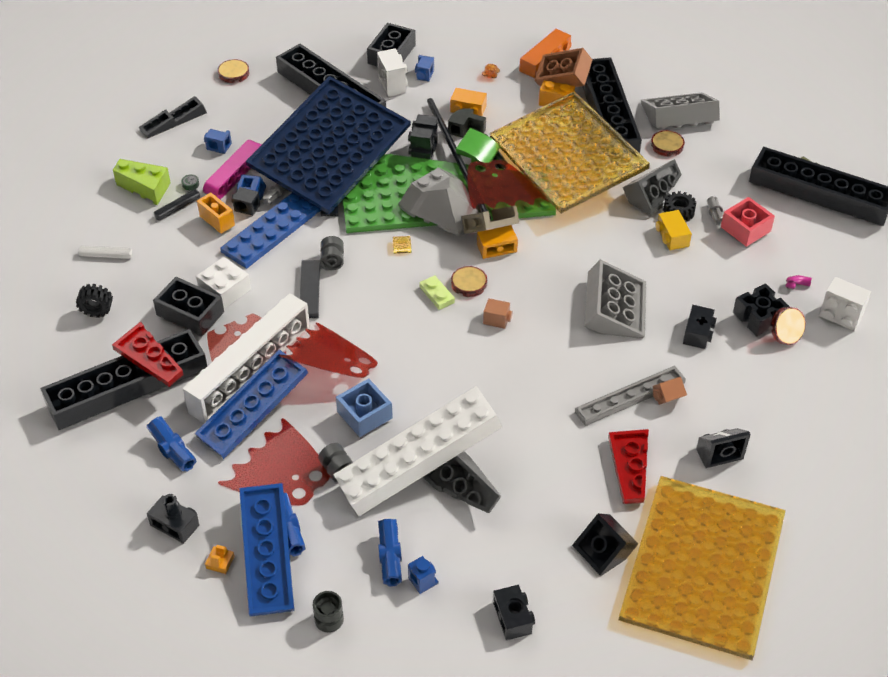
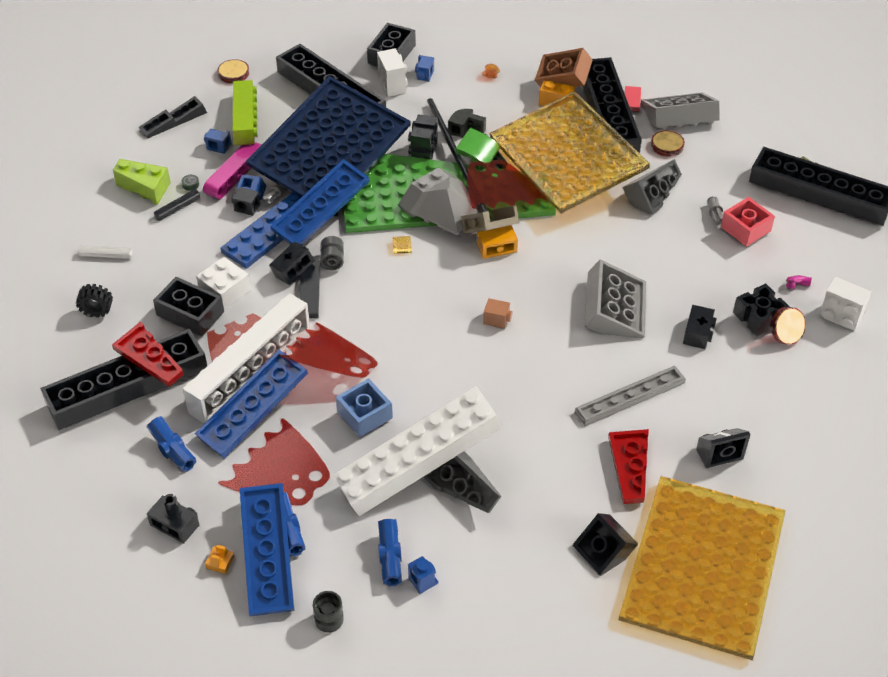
light orange brick [197,193,235,234] -> none
dark grey wheel [318,443,353,482] -> none
yellowish green plate [419,275,455,310] -> none
light orange brick [450,88,487,116] -> none
pearl gold tile [451,266,488,297] -> none
black brick [493,584,535,641] -> none
orange brick [519,29,572,78] -> none
nougat brick [652,376,687,405] -> none
yellow brick [655,210,692,250] -> none
black tyre [663,191,696,222] -> none
none -> lime brick [233,80,258,145]
none -> black brick [269,241,314,285]
none -> blue plate [270,159,370,245]
none -> coral tile [625,86,641,112]

